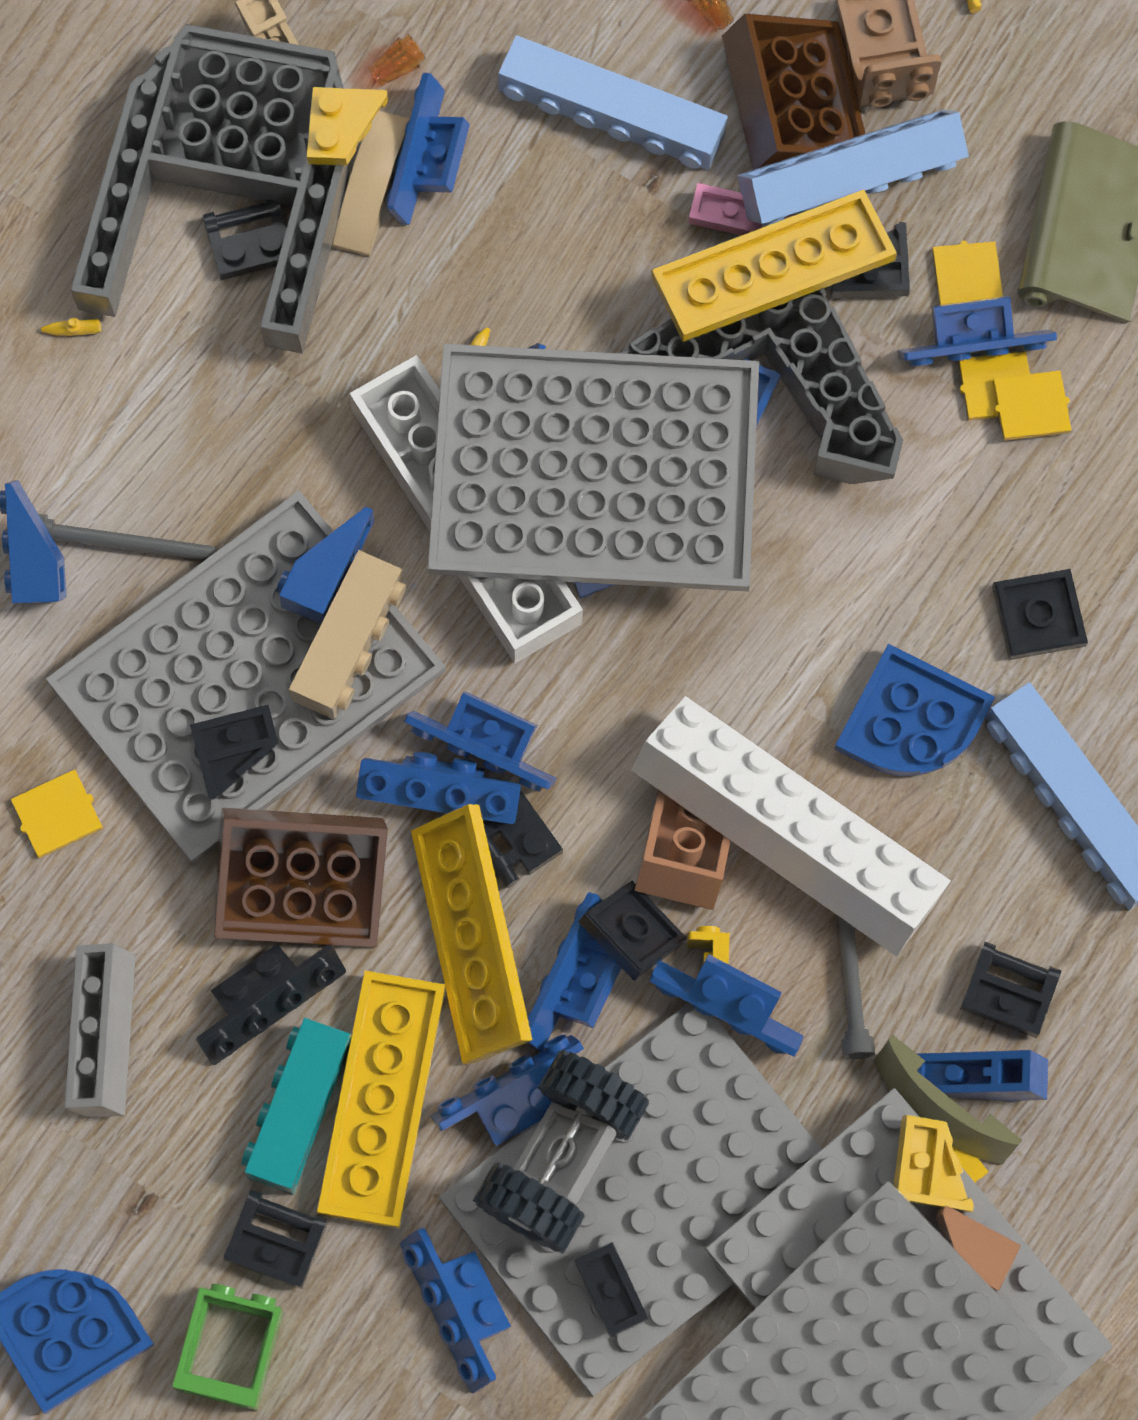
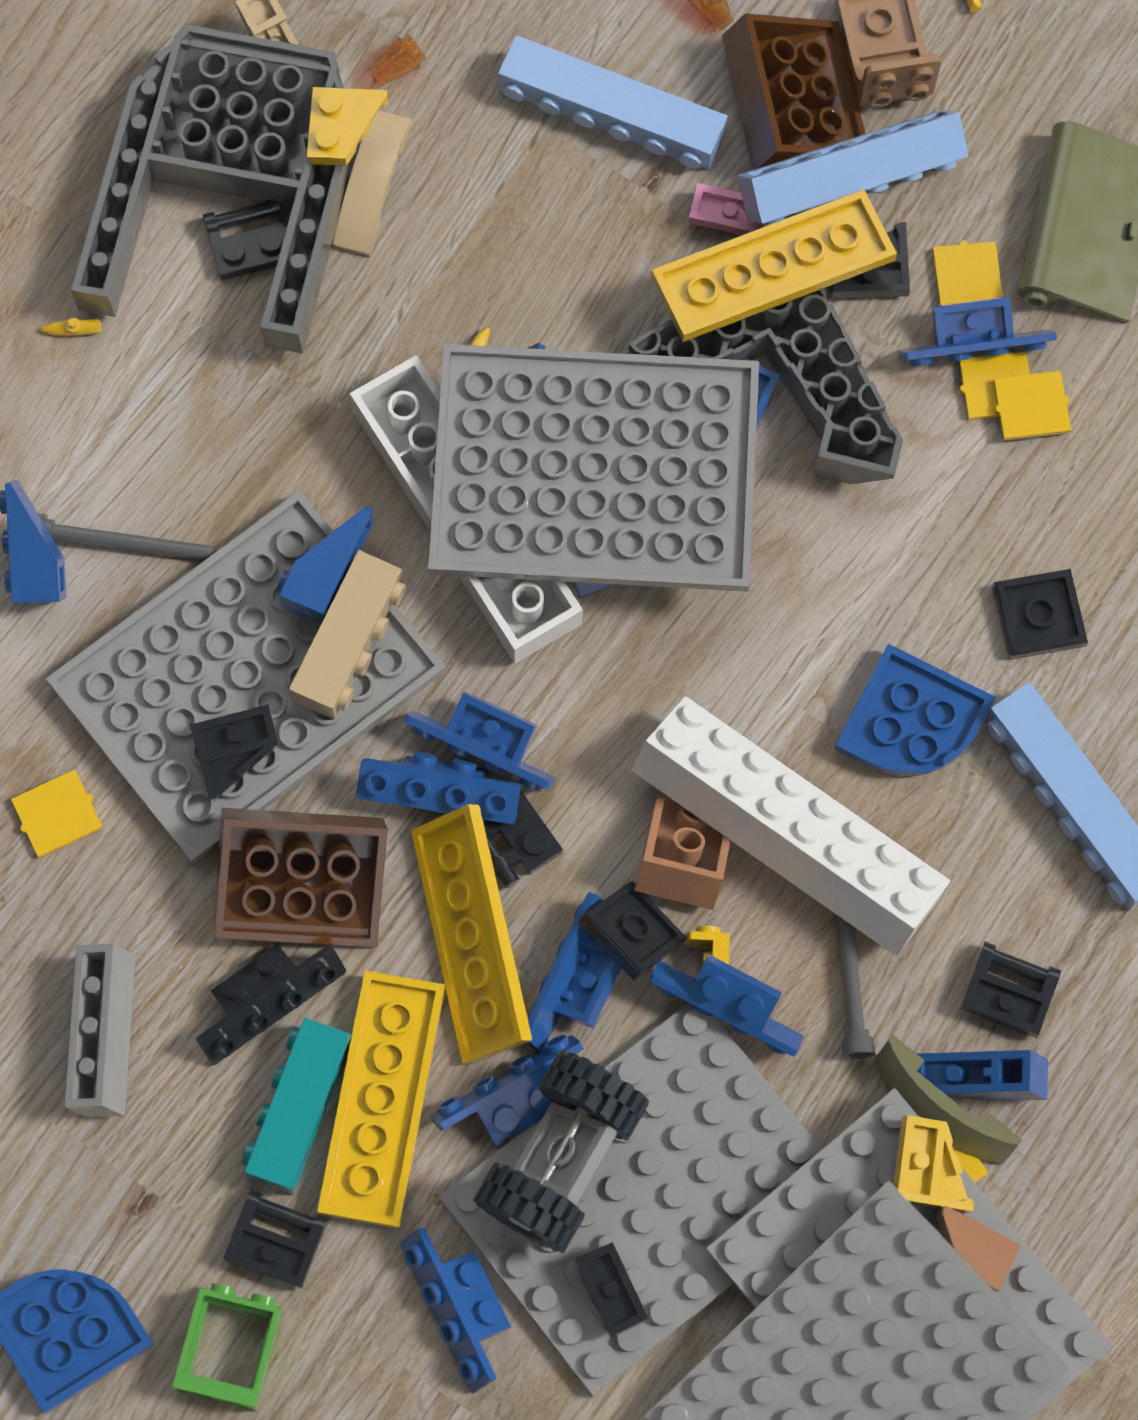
blue bracket [387,73,470,225] -> none

